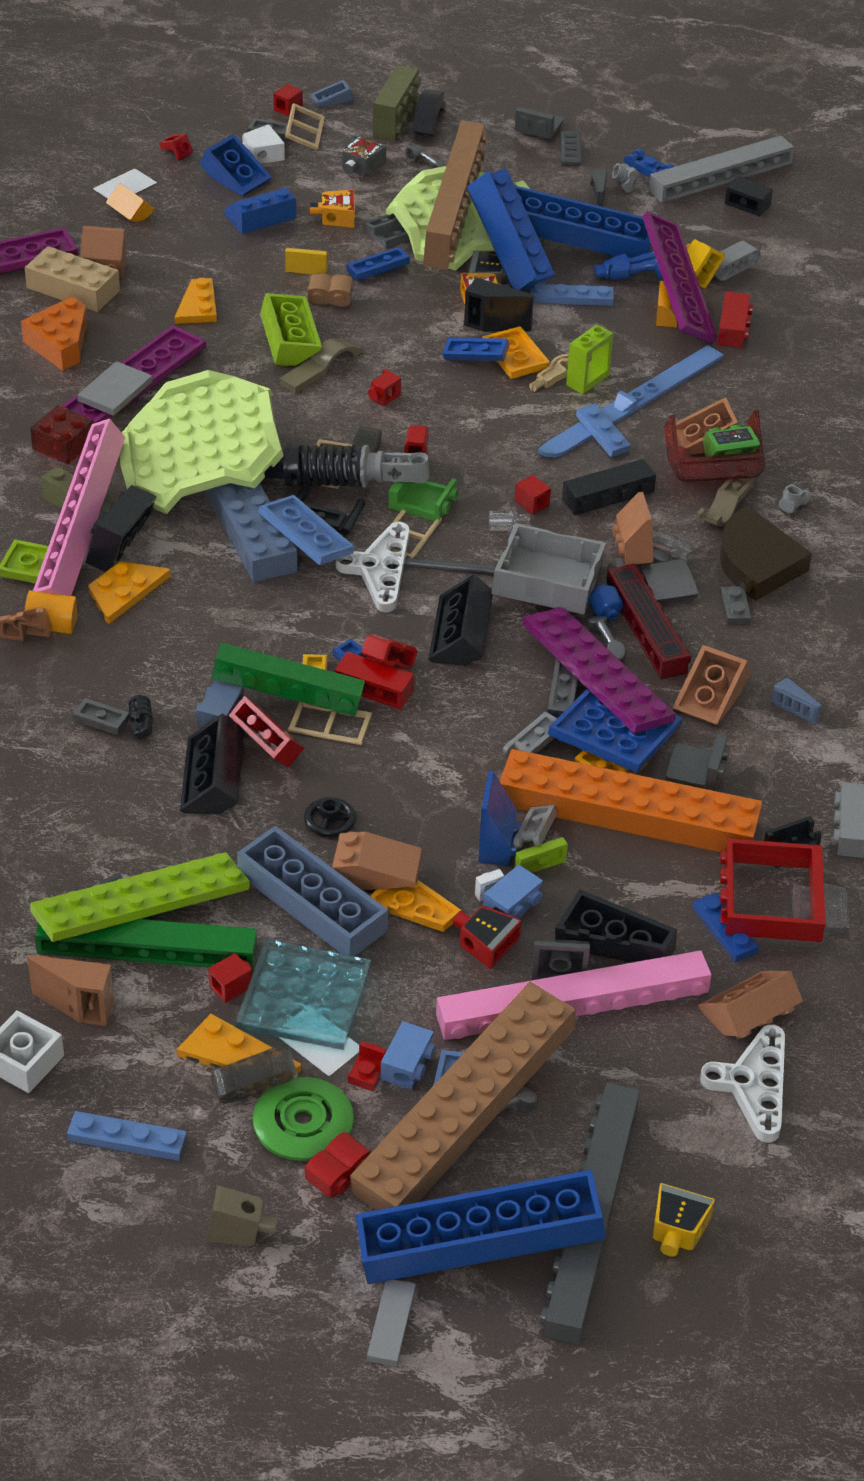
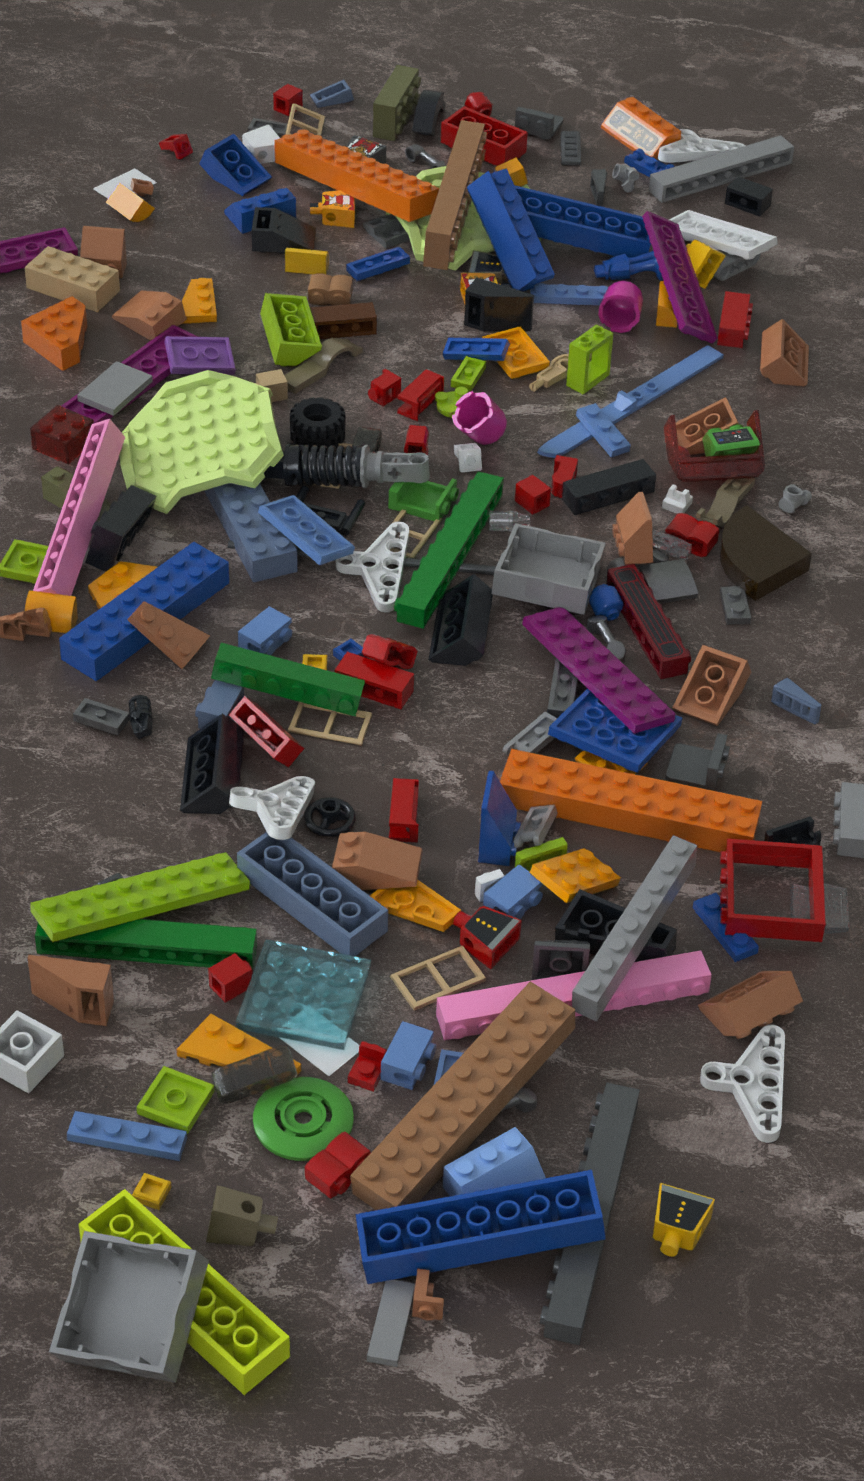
none -> light grey tile [49,1231,209,1383]
none -> blue brick [59,542,229,681]
none -> neon yellow brick [79,1189,290,1395]
none -> nougat slope [112,291,186,341]
none -> nougat wing [127,601,210,669]
none -> nougat plate [130,178,154,196]
none -> yellow tile [132,1173,172,1210]
none -> lime plate [136,1066,215,1134]
none -> medium lavender tile [164,336,236,375]
none -> white beam [229,776,315,840]
none -> medium blue brick [238,606,292,655]
none -> black slope [252,207,316,254]
none -> tan brick [255,369,288,402]
none -> orange brick [274,129,439,222]
none -> black tyre [290,397,346,449]
none -> reddish brown brick [310,302,377,339]
none -> red window [389,778,419,842]
none -> tan window [390,946,486,1011]
none -> green brick [394,471,504,629]
none -> red window [397,369,444,422]
none -> nougat bracket [412,1269,444,1321]
none -> lime piece [435,387,468,418]
none -> red brick [441,106,528,166]
none -> light blue slope [443,1127,546,1196]
none -> lime plate [451,356,486,392]
none -> dark pink cylinder [452,391,507,445]
none -> white bracket [454,443,482,473]
none -> red head [464,92,493,116]
none -> light orange brick [495,158,528,187]
none -> light orange plate [530,848,621,903]
none -> red leg [551,455,578,498]
none -> light grey brick [572,835,697,1021]
none -> dark pink cylinder [598,281,643,333]
none -> slope [601,97,682,160]
none -> white beam [658,129,745,163]
none -> white tile [662,484,693,514]
none -> red brick [664,513,719,557]
none -> white plate [669,210,777,260]
none -> nougat slope [760,319,809,386]

